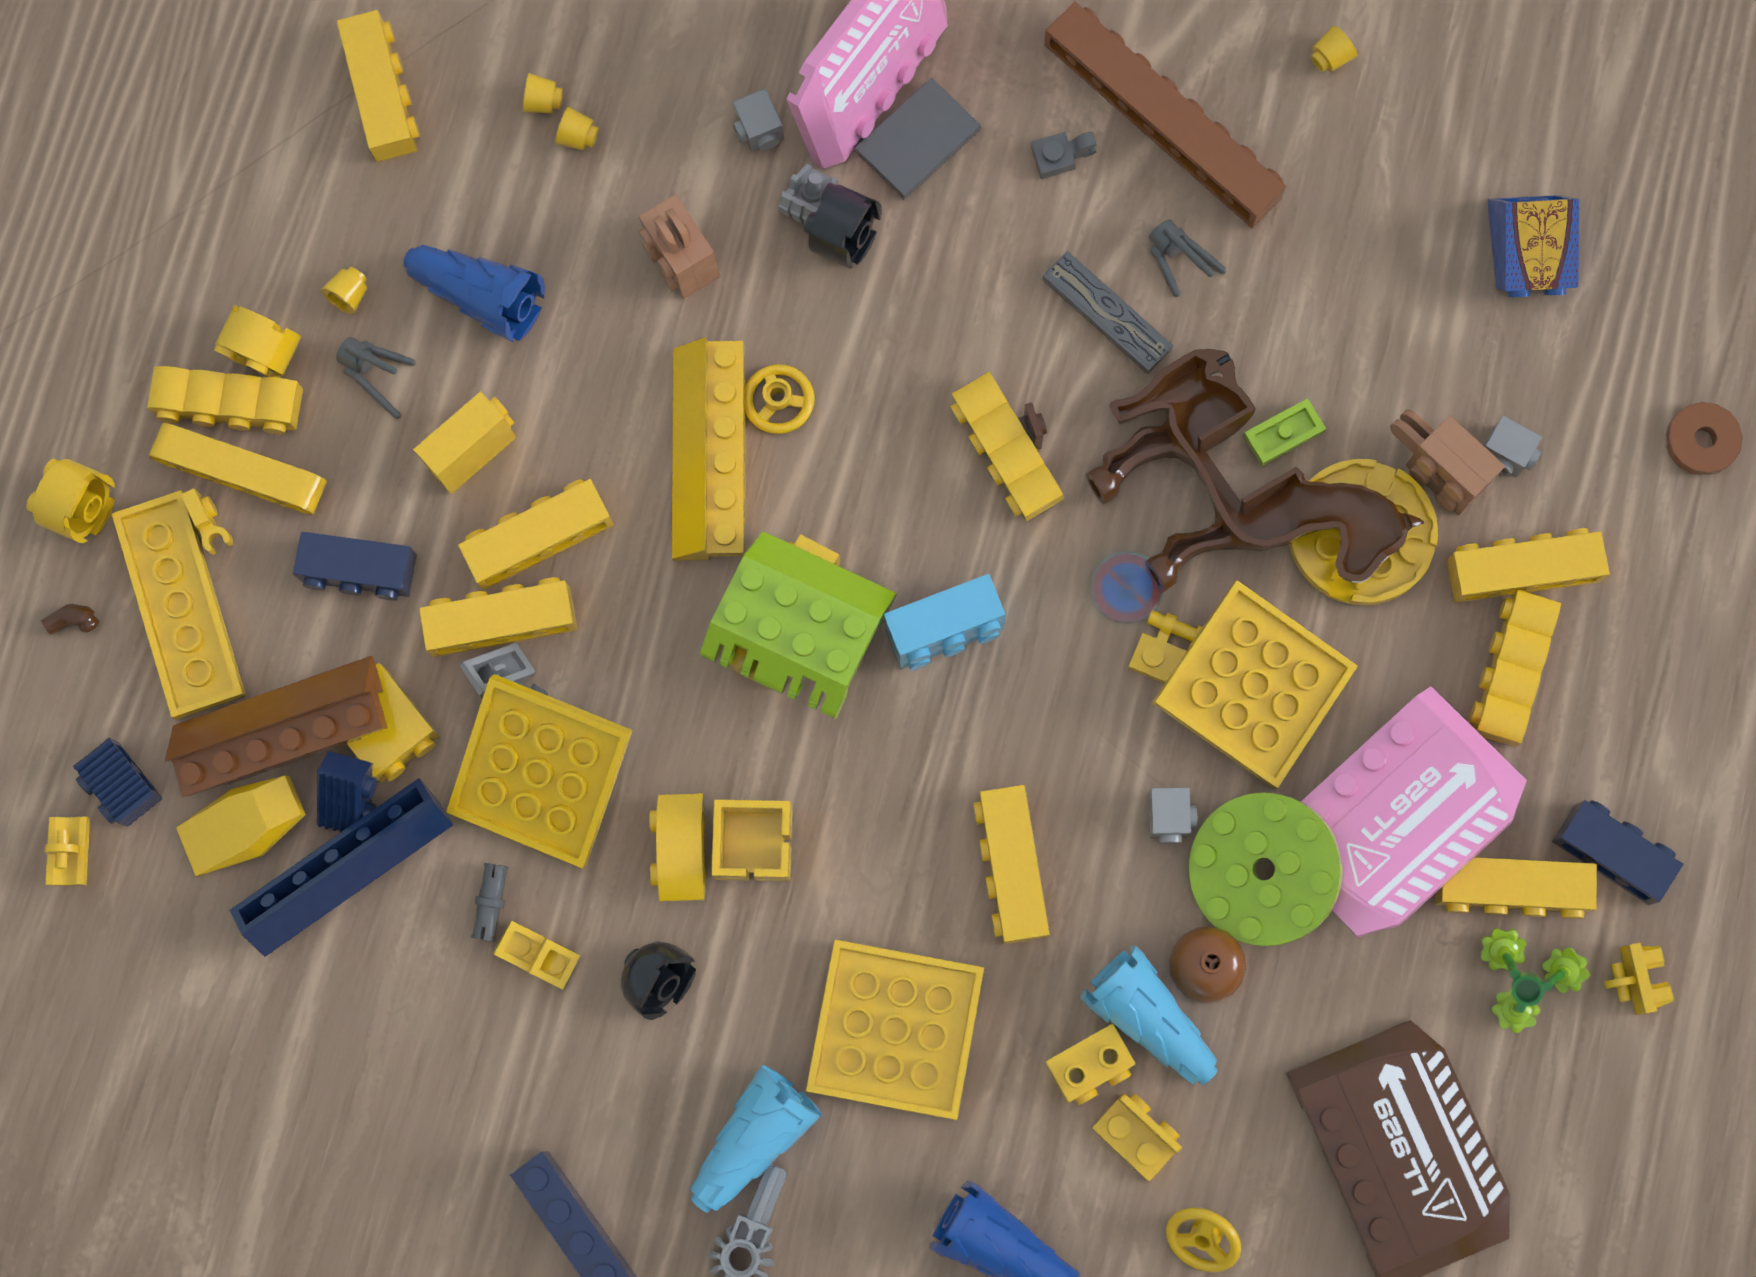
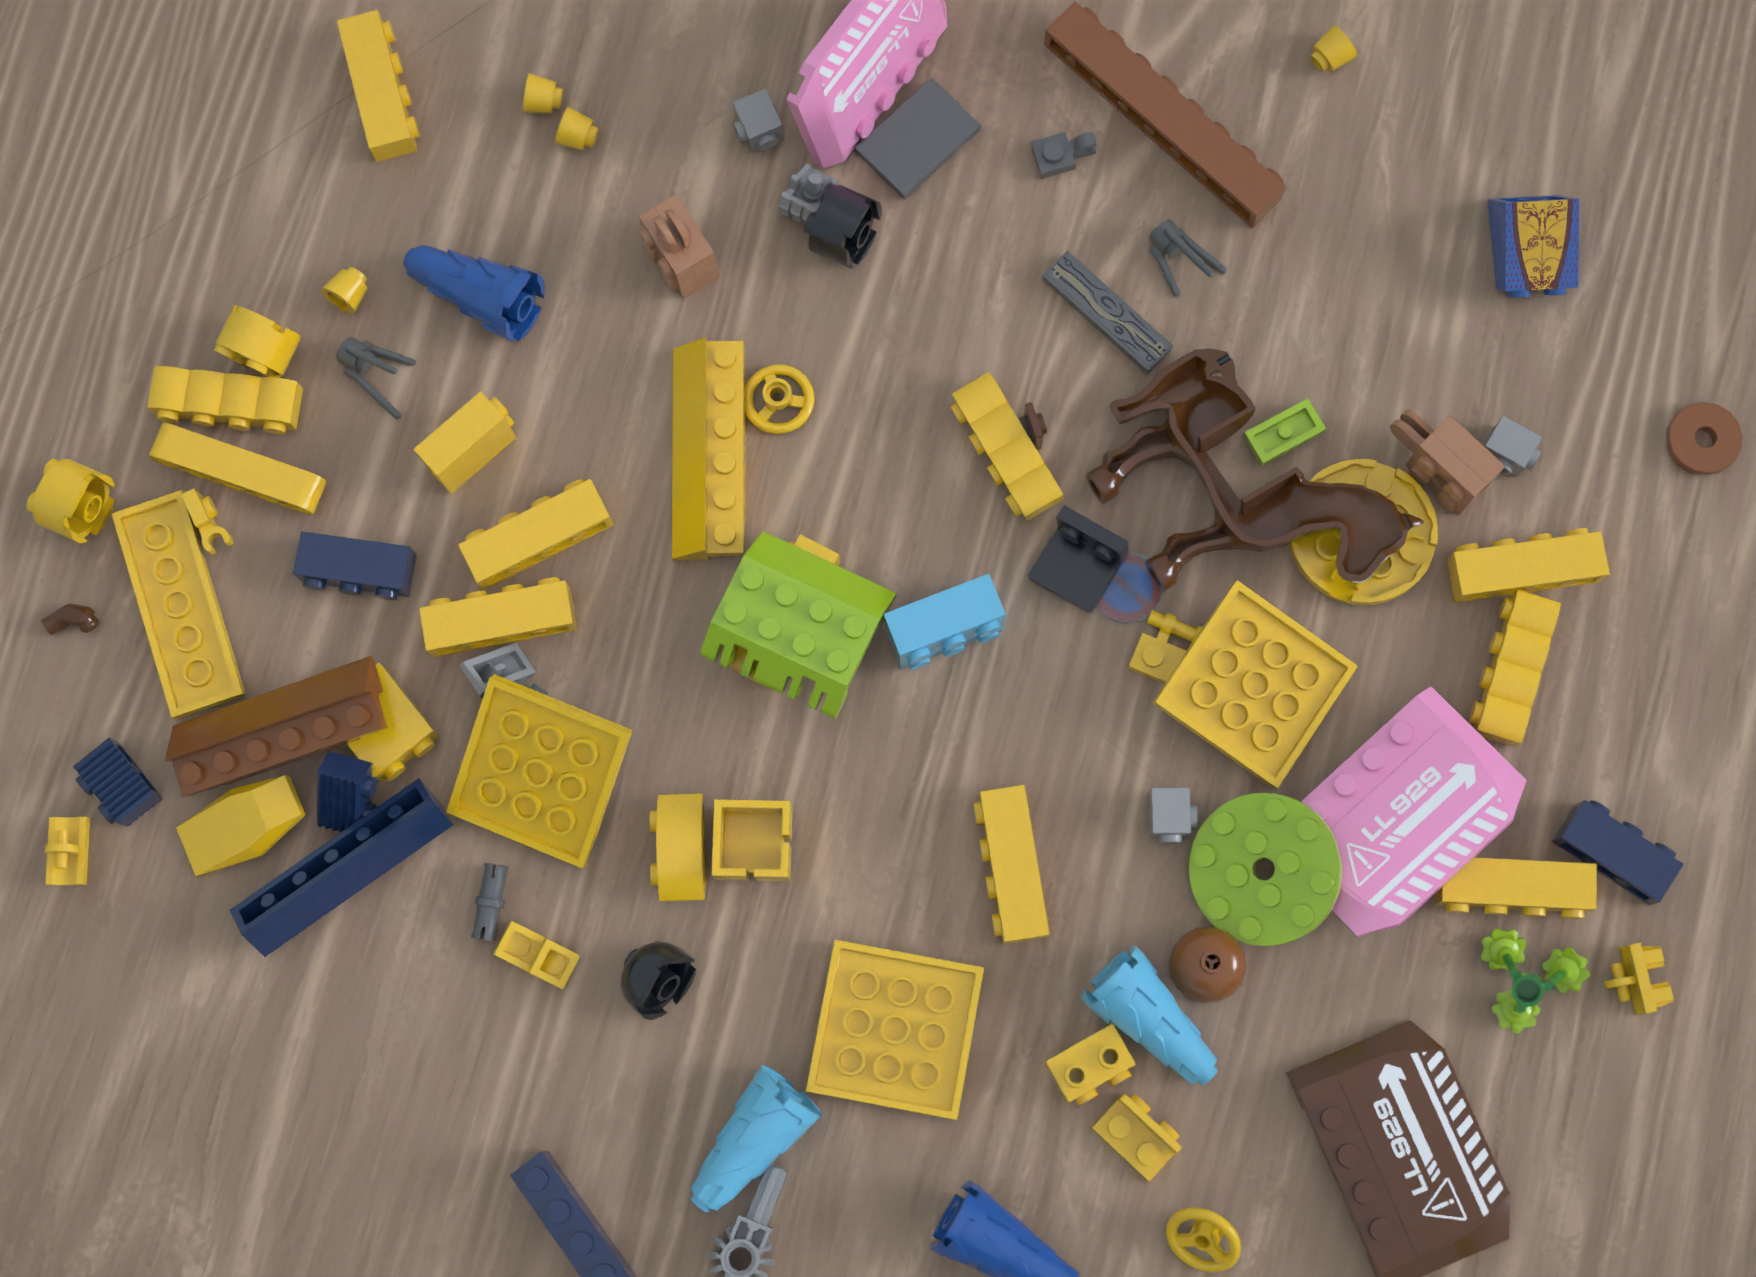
none -> black bracket [1028,505,1129,613]

